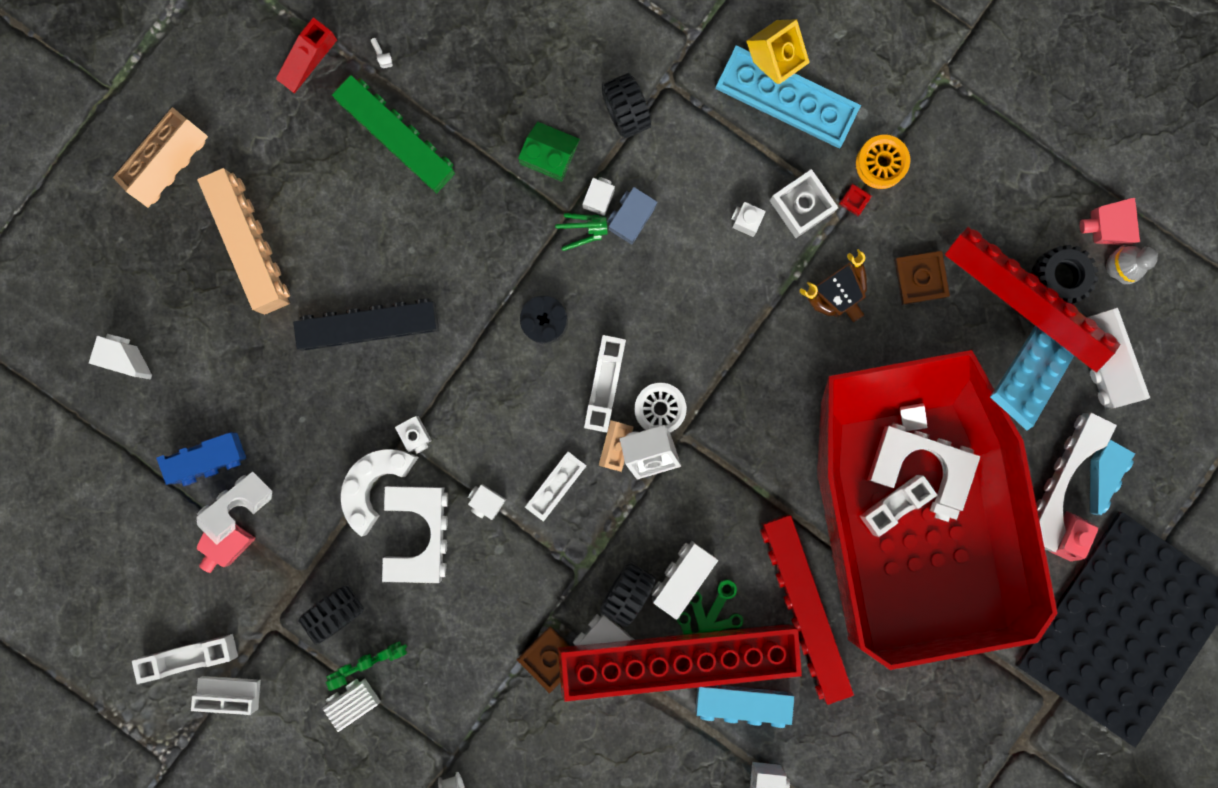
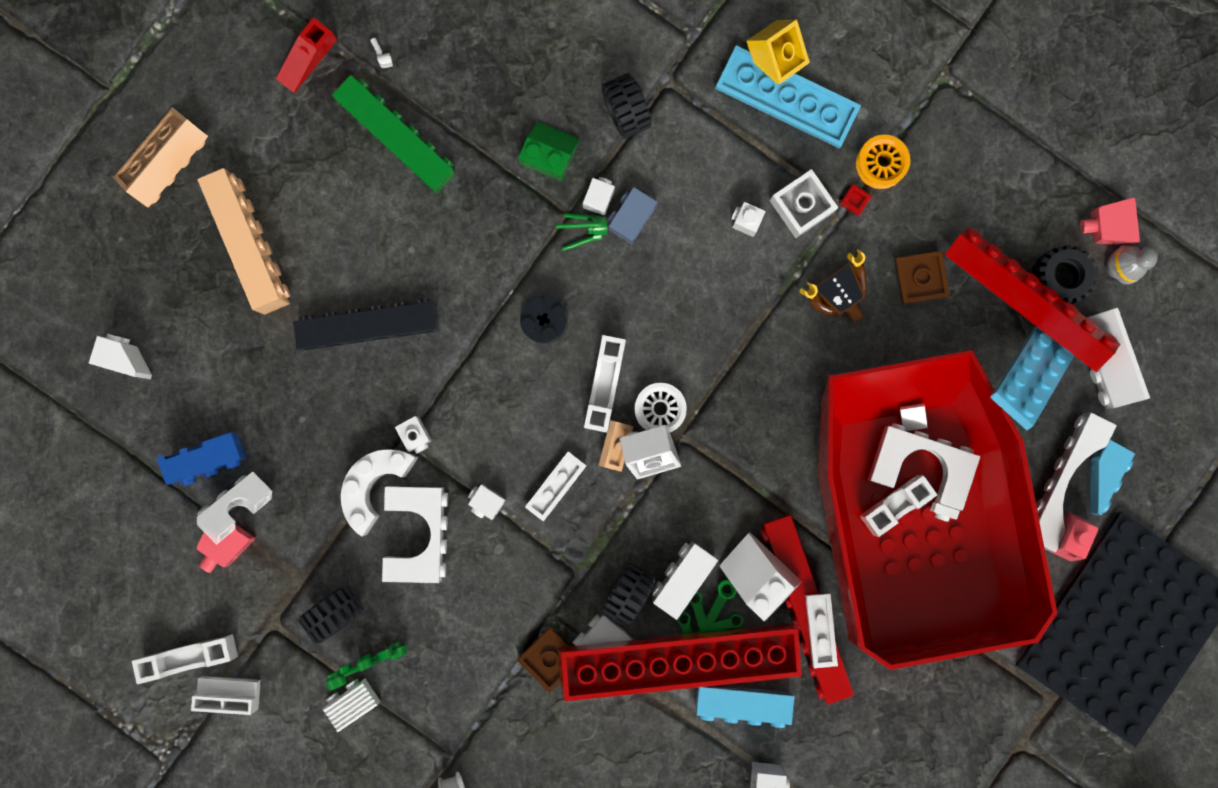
none -> white slope [720,532,802,621]
none -> white plate [805,593,838,668]

